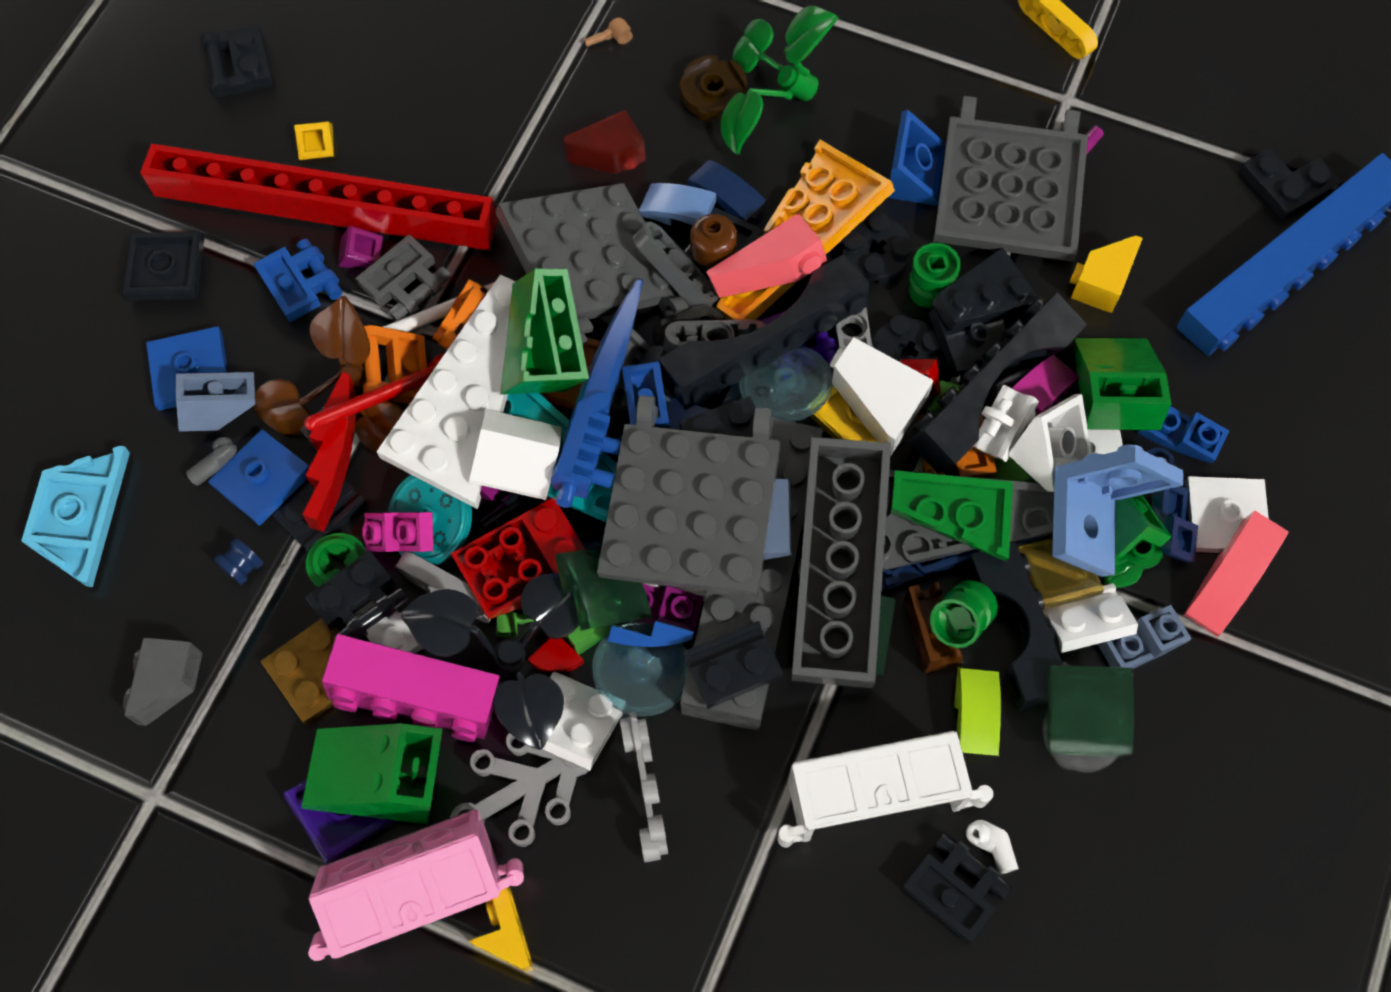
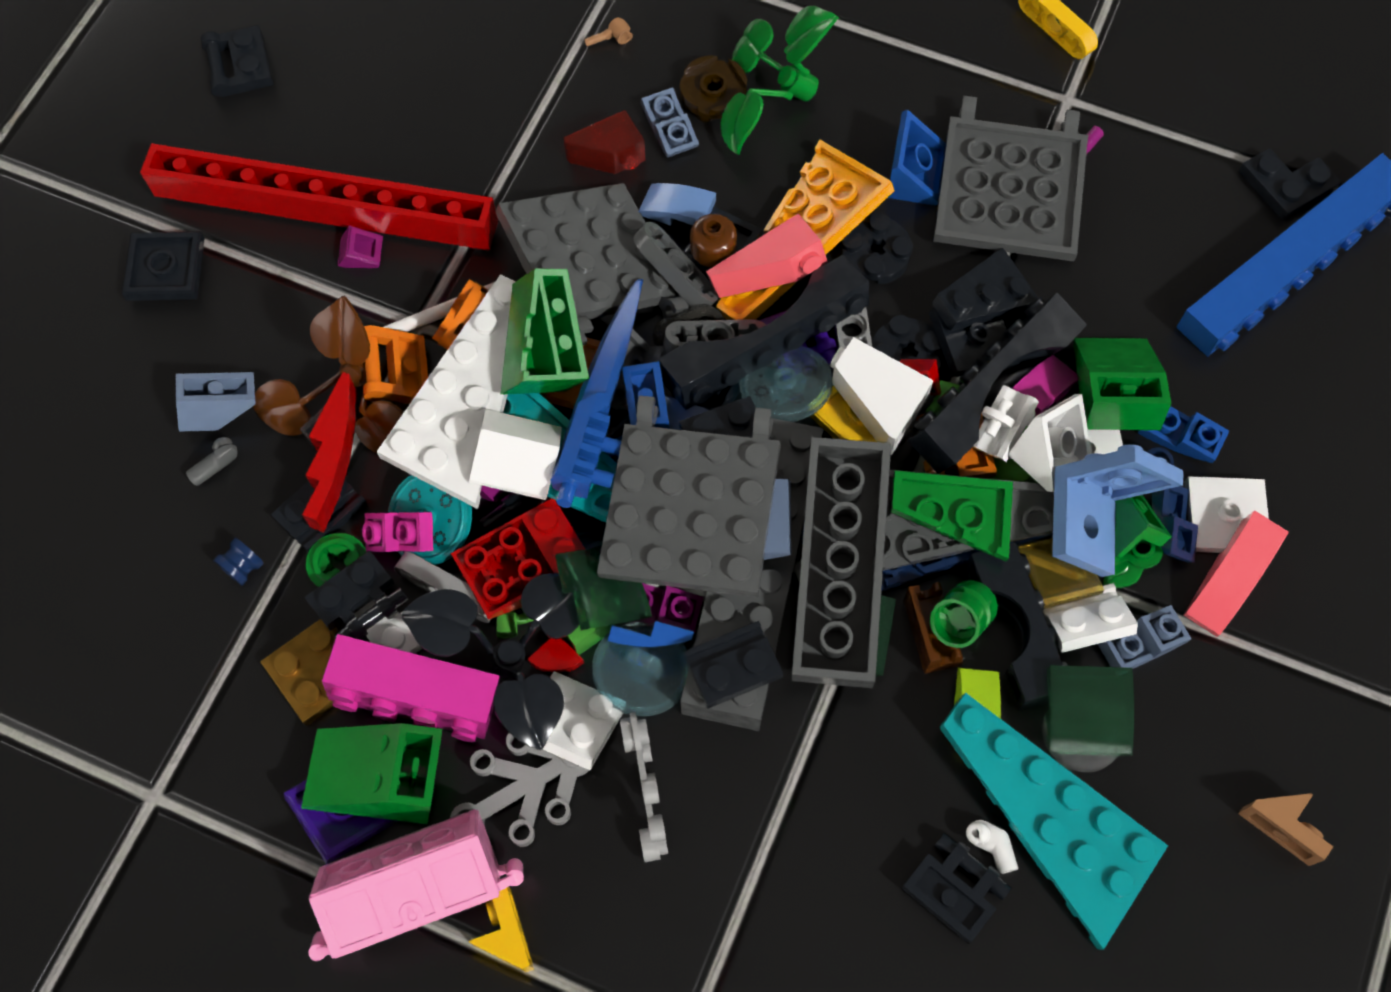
medium azure wing [21,446,130,587] -> none
dark grey slope [123,638,203,726] -> none
blue plate [146,326,228,411] -> none
blue plate [208,429,310,526] -> none
blue plate [253,239,343,323] -> none
yellow slope [294,122,334,160] -> none
red piece [304,352,446,431] -> none
dark grey plate [355,234,451,321] -> none
dark blue slope [686,160,766,221] -> none
white container [778,731,993,847] -> none
green wheel [907,243,961,309] -> none
yellow slope [1069,235,1142,313] -> none
none -> sand blue slope [641,88,699,157]
none -> teal wing [939,693,1168,950]
none -> medium nougat slope [1238,793,1333,866]

